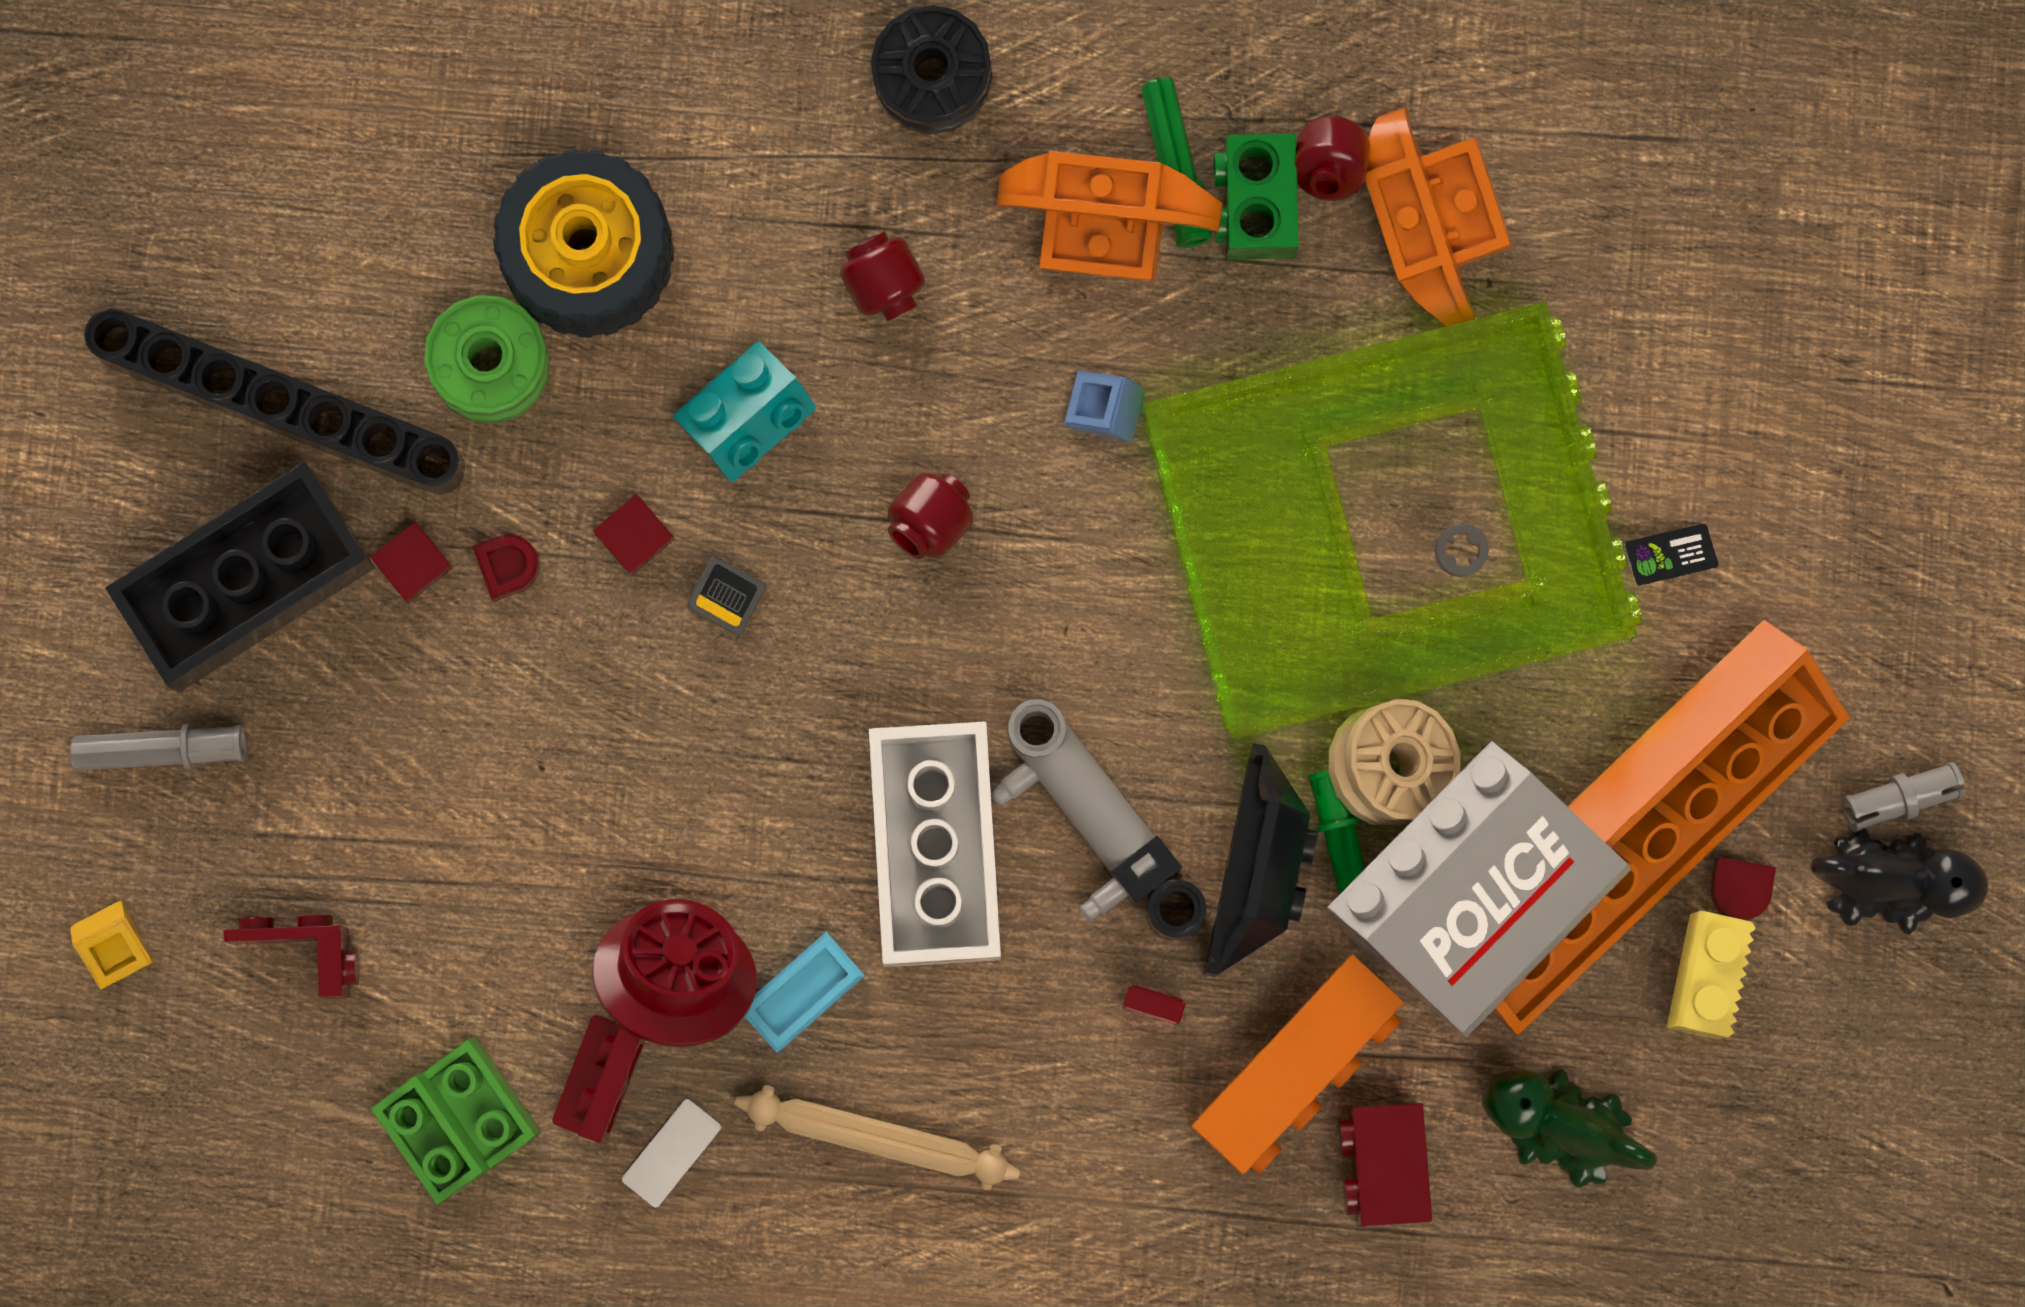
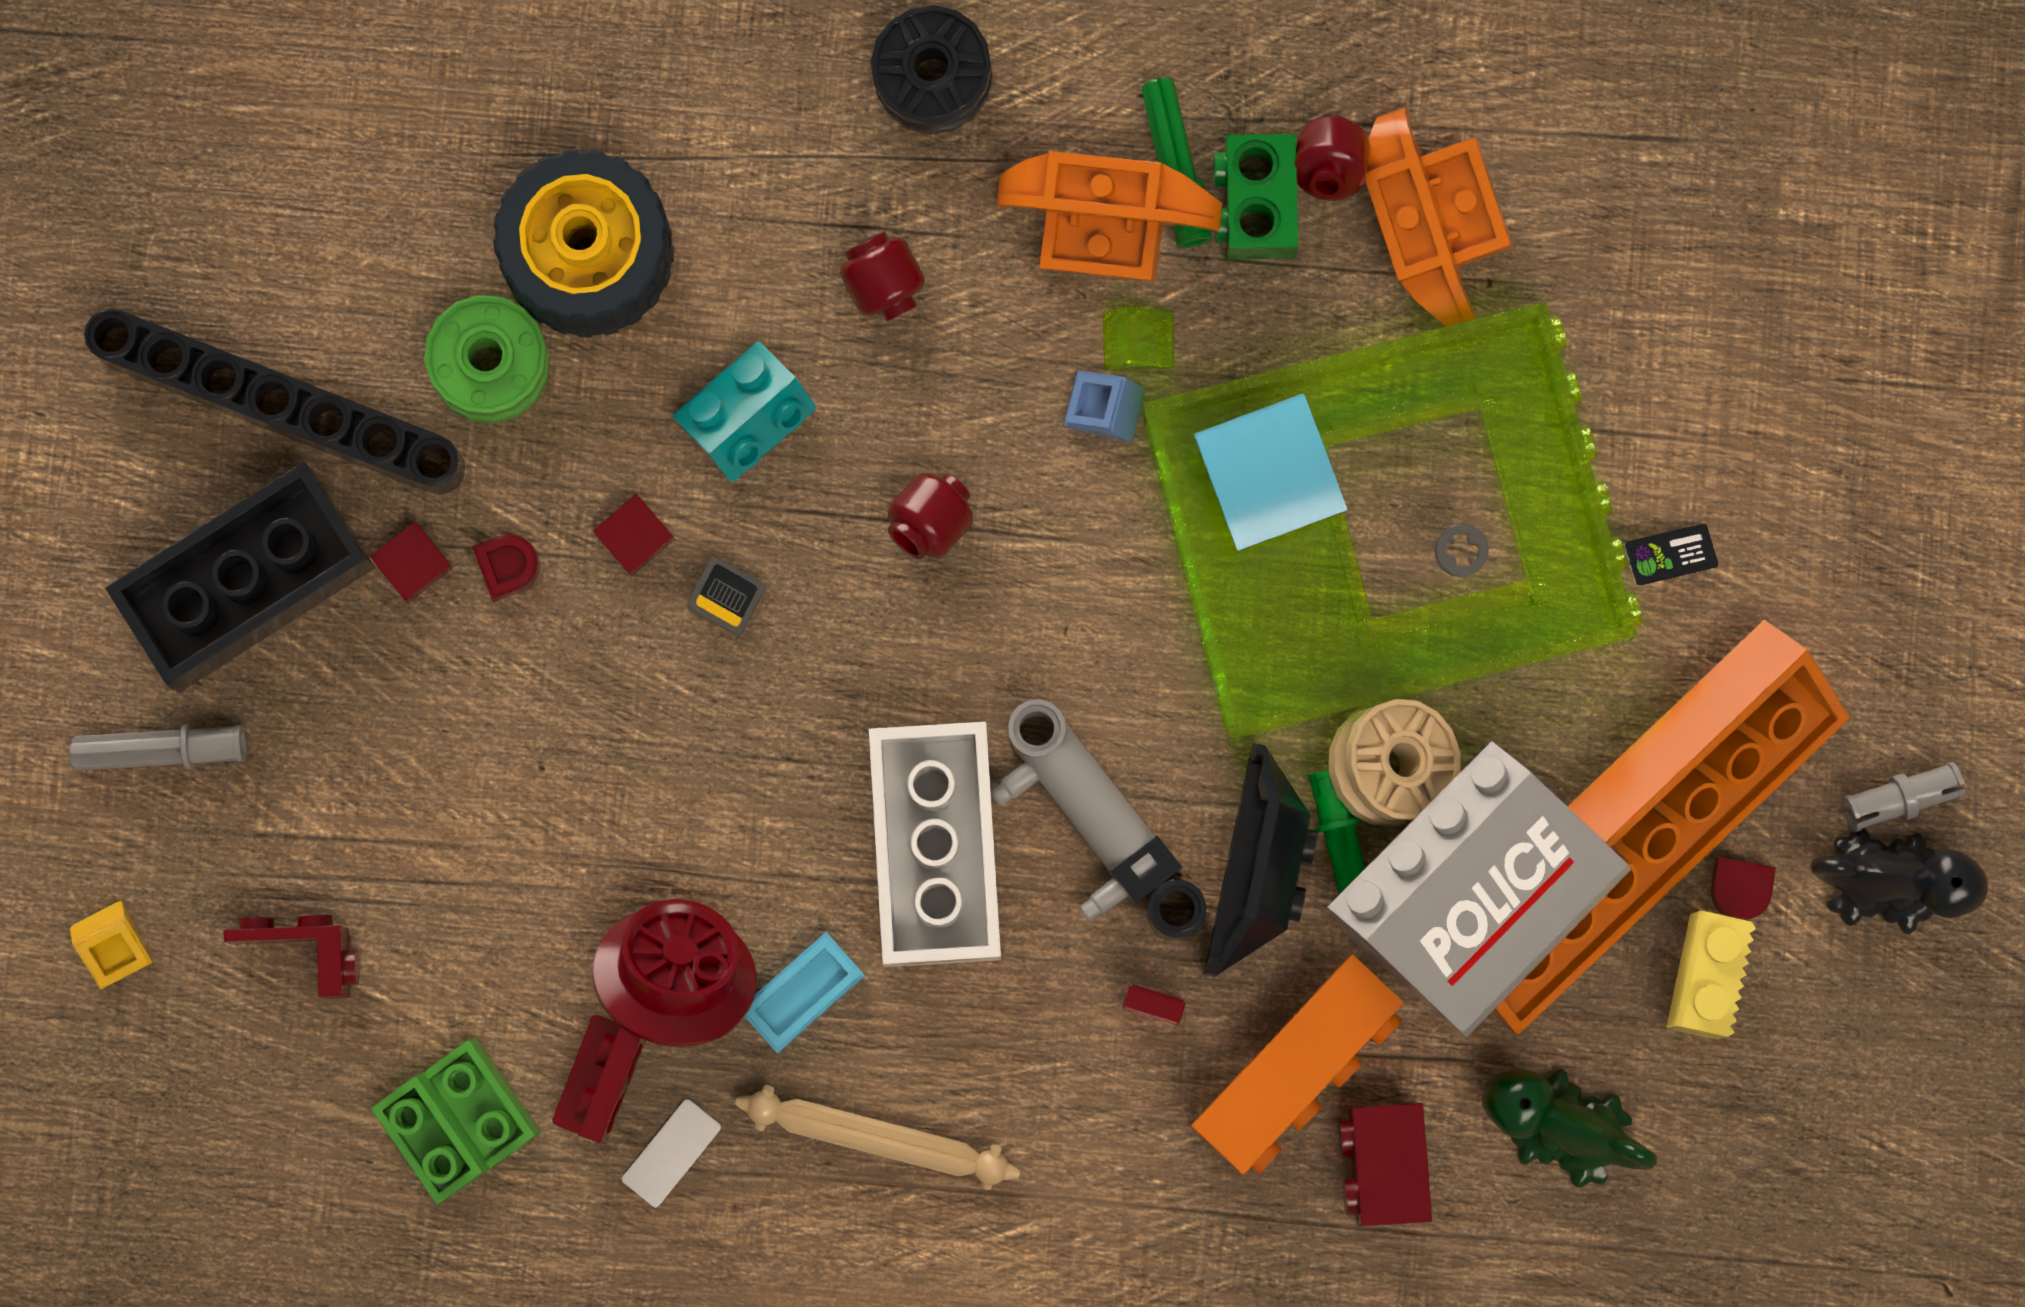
none -> clear neon green slope [1103,307,1175,370]
none -> medium azure slope [1194,393,1347,551]

